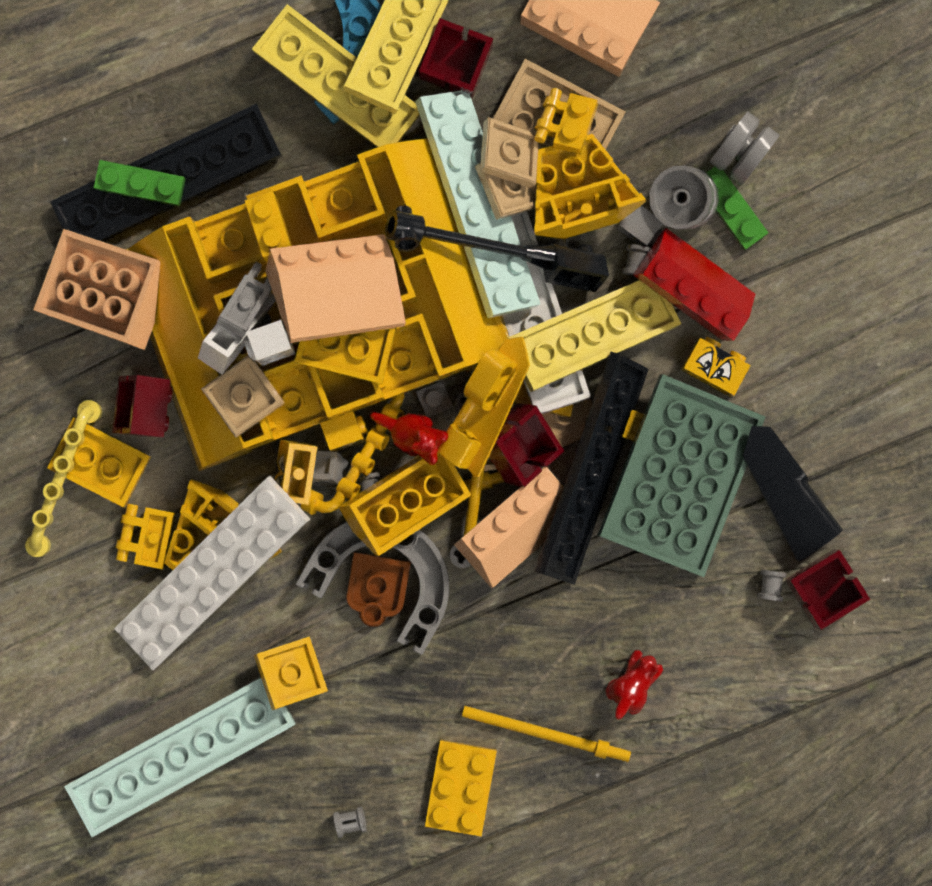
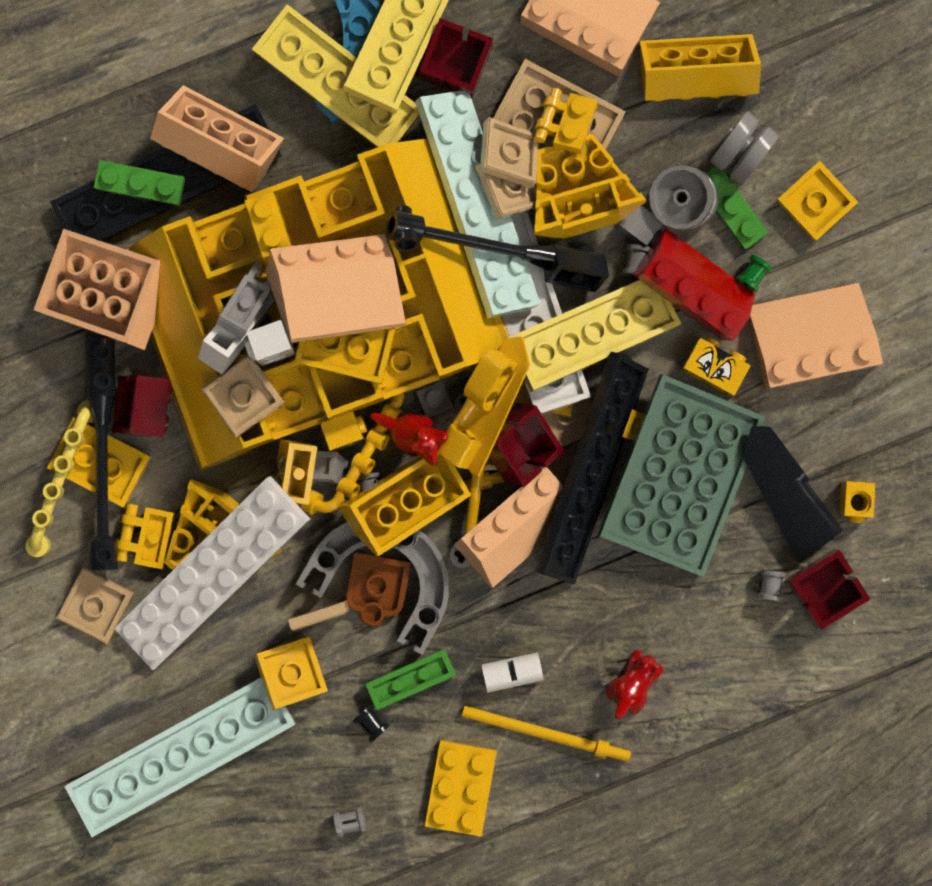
none -> tan tile [56,567,135,645]
none -> black bar [85,338,118,570]
none -> light nougat slope [150,85,284,192]
none -> tan tile [288,600,350,631]
none -> black bush [353,704,390,743]
none -> bright green plate [365,648,456,710]
none -> white pin [482,652,544,693]
none -> yellow slope [640,34,761,102]
none -> green bush [735,255,773,293]
none -> light nougat slope [749,283,883,390]
none -> yellow plate [776,161,858,242]
none -> yellow brick [839,481,876,523]

